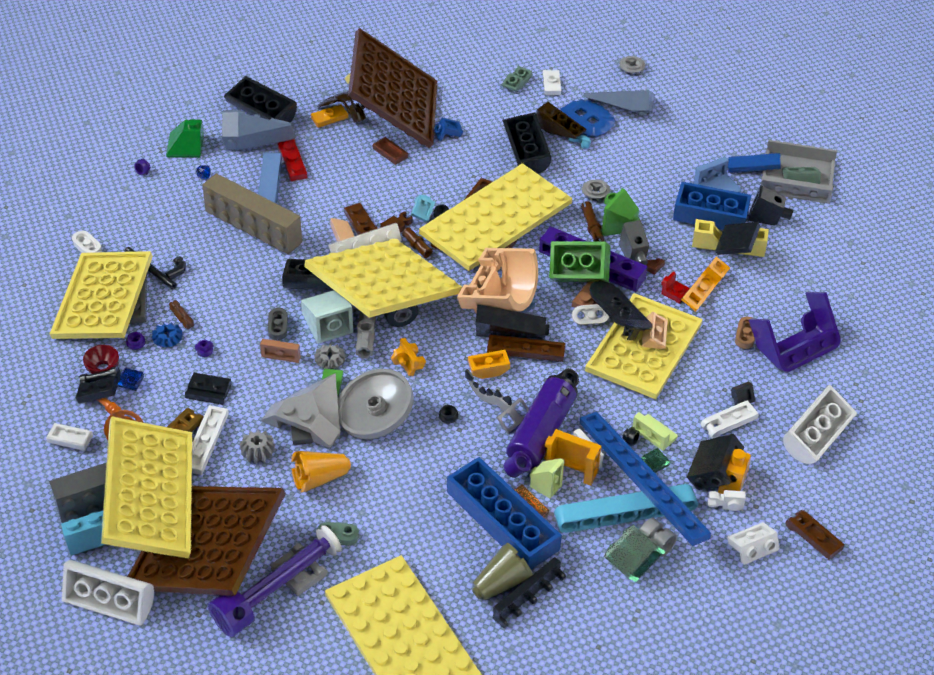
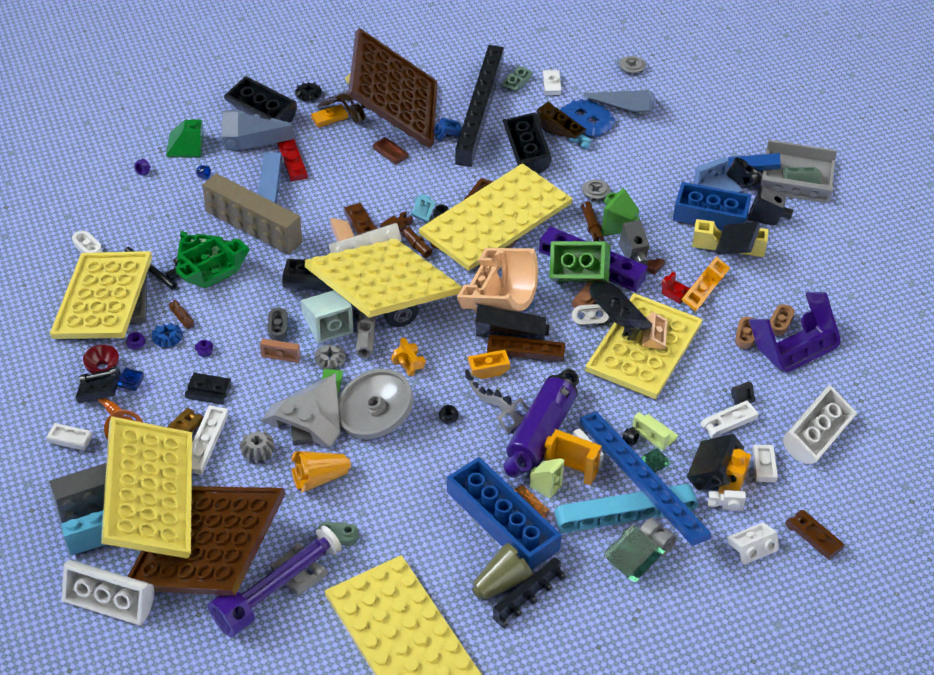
none -> green wedge [176,231,250,288]
none -> black gear [295,82,322,101]
none -> black brick [455,45,504,167]
none -> black piece [727,157,762,188]
none -> white plate [752,445,778,482]
none -> medium nougat plate [770,304,795,335]

